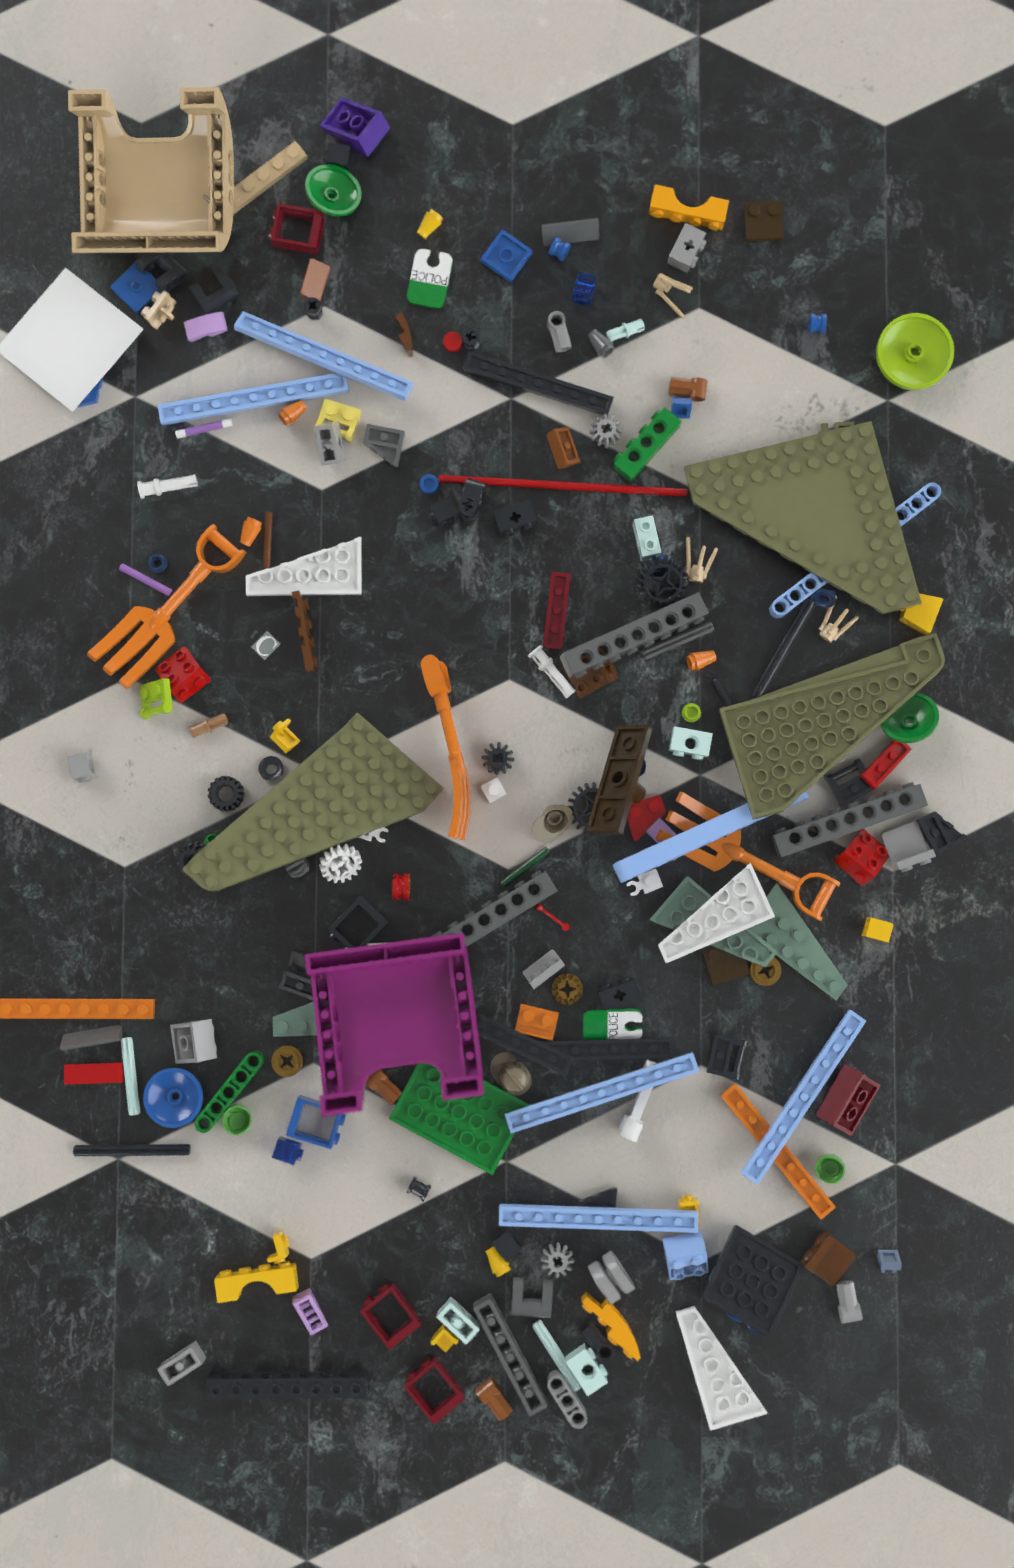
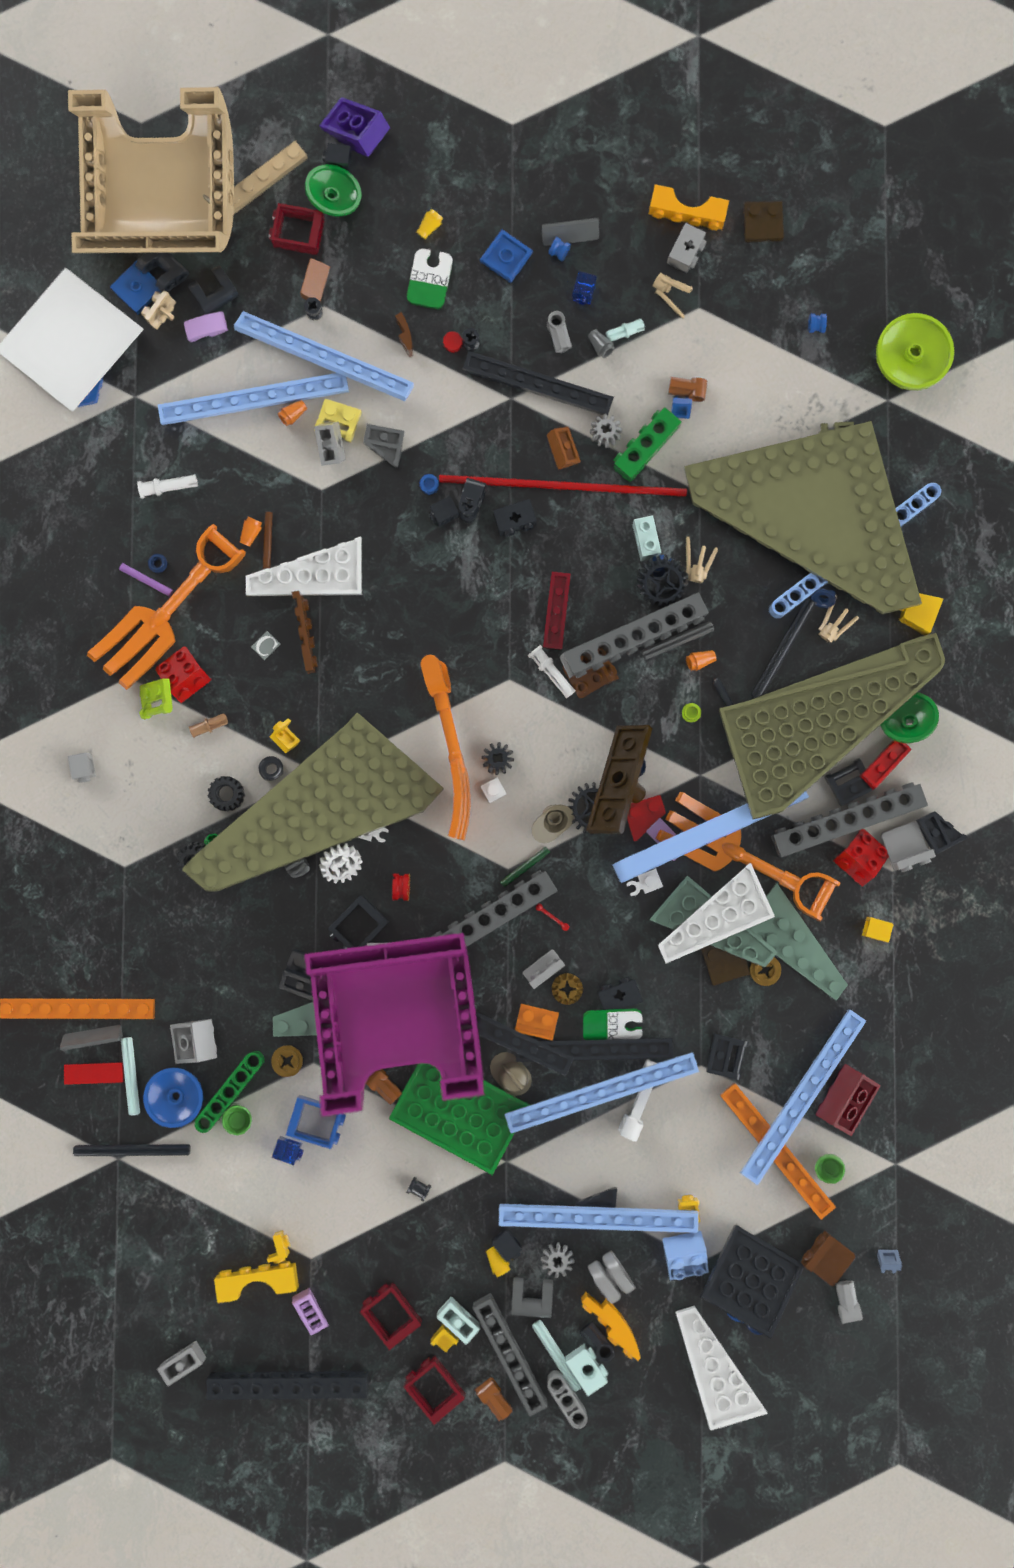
medium lavender bar [175,418,233,439] -> none
light aqua brick [668,726,713,760] -> none

